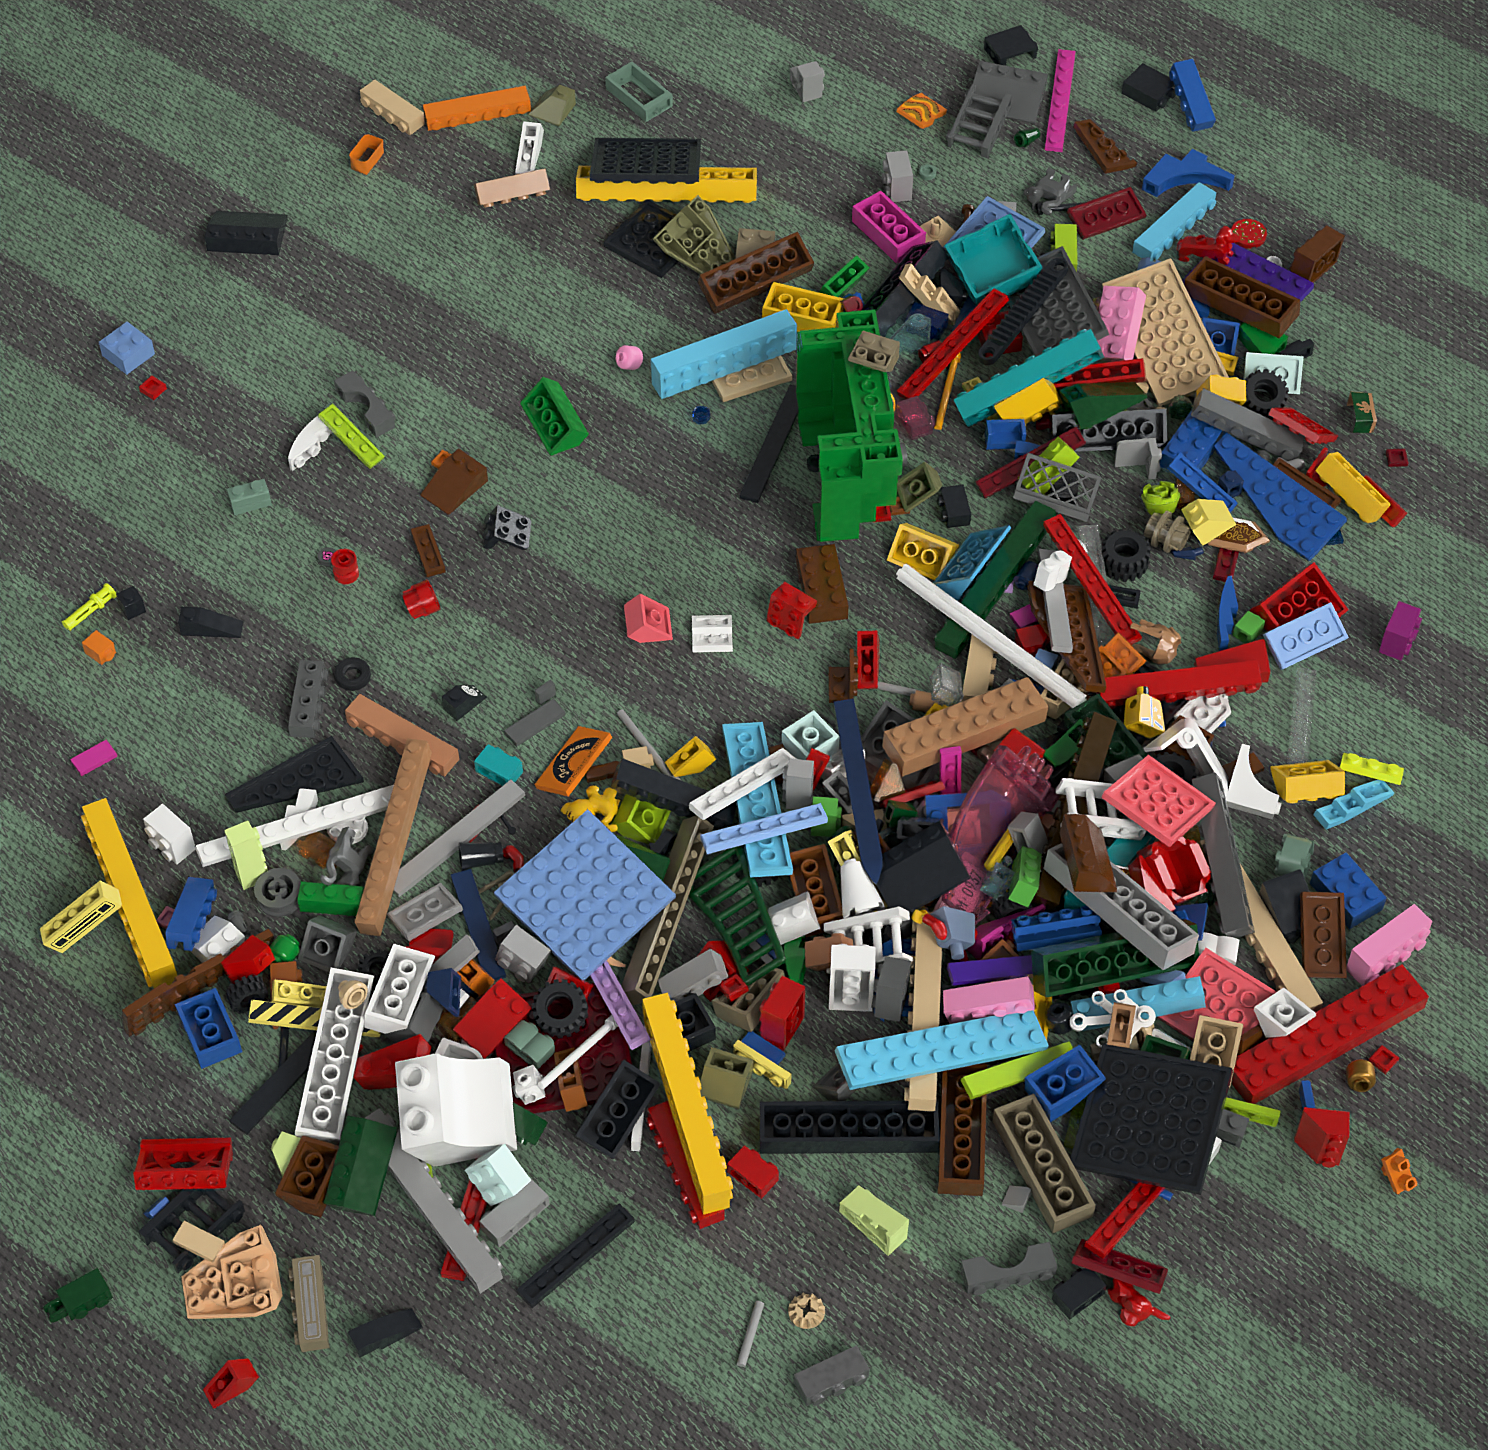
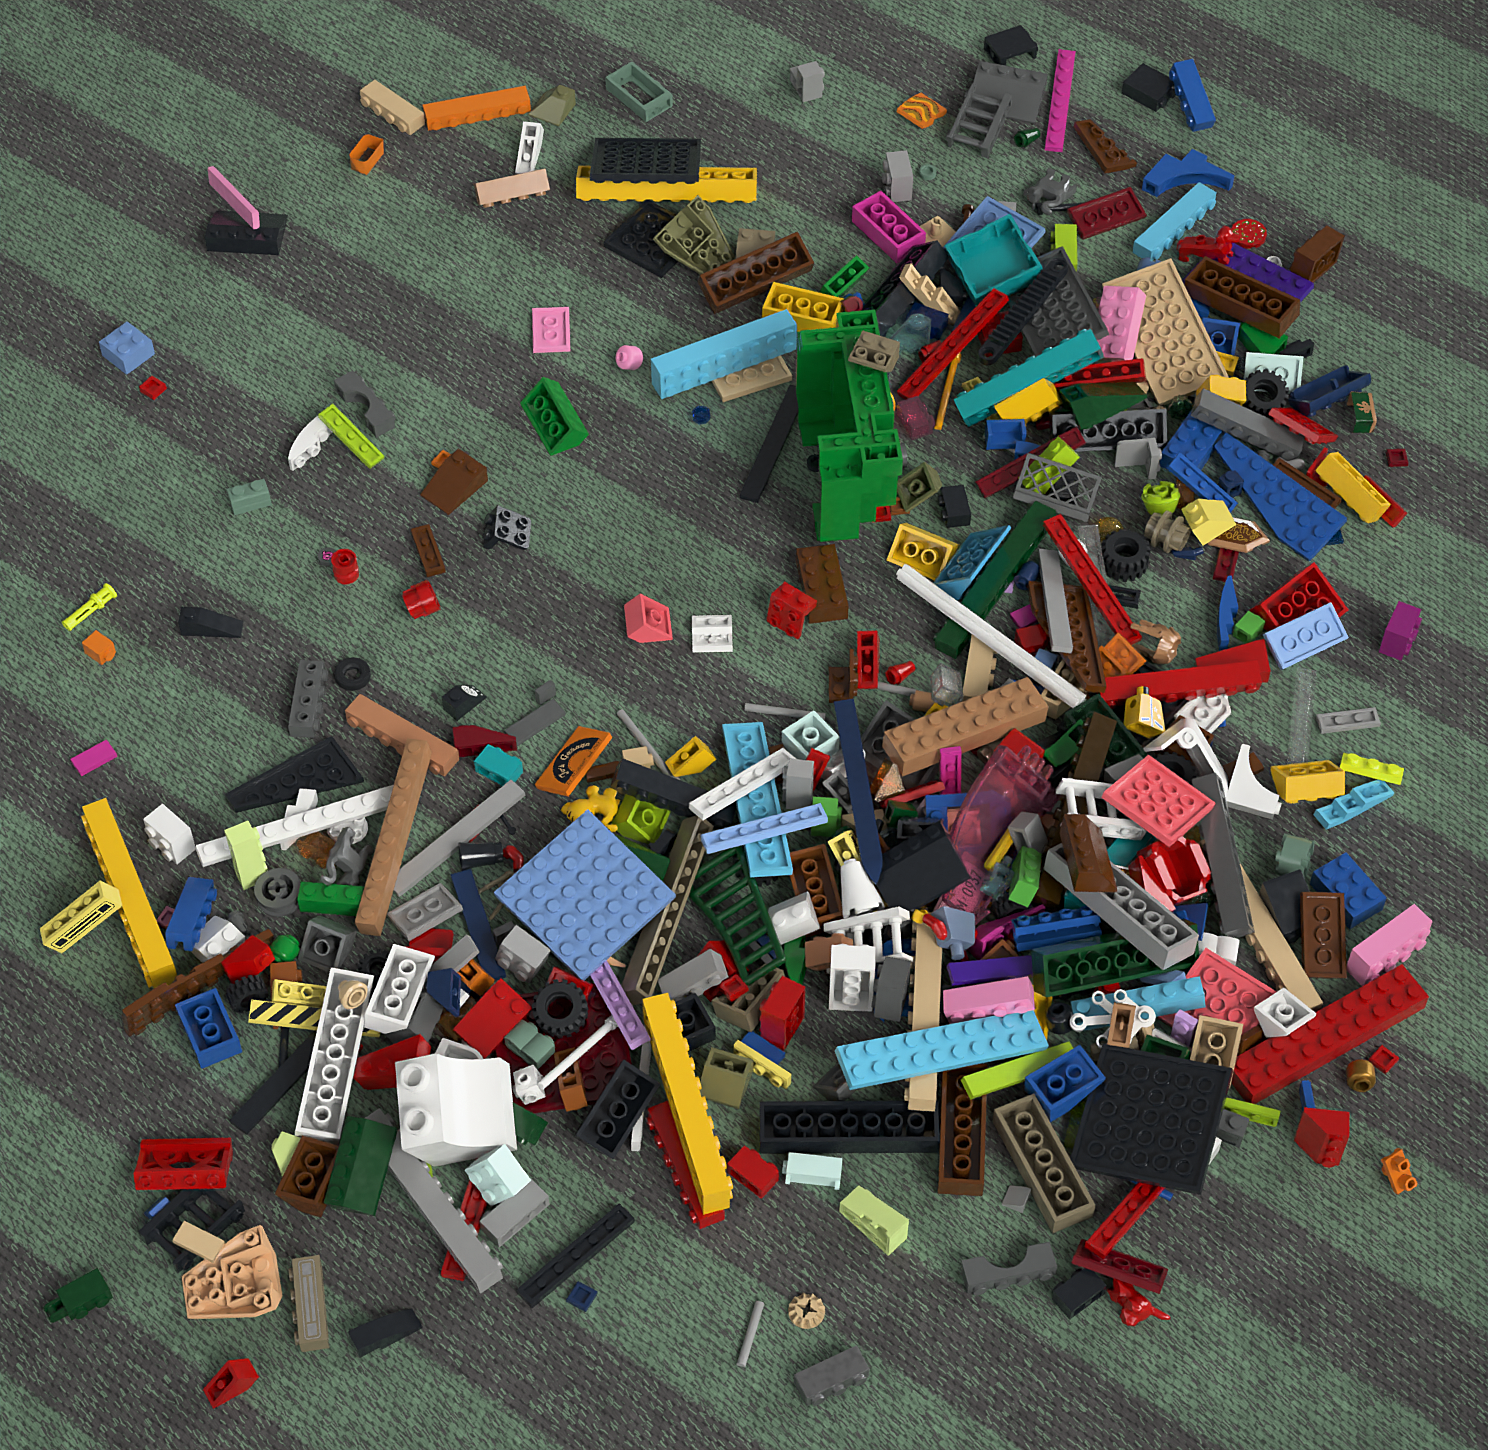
black brick [116,586,146,620] -> none
white brick [1034,551,1072,591] -> none
none -> bright pink tile [208,166,260,229]
none -> dark red slope [453,725,517,757]
none -> bright pink tile [532,307,570,353]
none -> dark blue tile [566,1281,598,1312]
none -> light grey bar [745,703,826,721]
none -> light aqua brick [782,1152,842,1190]
none -> red cone [885,661,916,685]
none -> clear yellow hair [1093,517,1124,542]
none -> lavender plate [1170,1009,1198,1047]
none -> dark blue container [1288,365,1371,417]
none -> light grey tile [1316,707,1381,734]

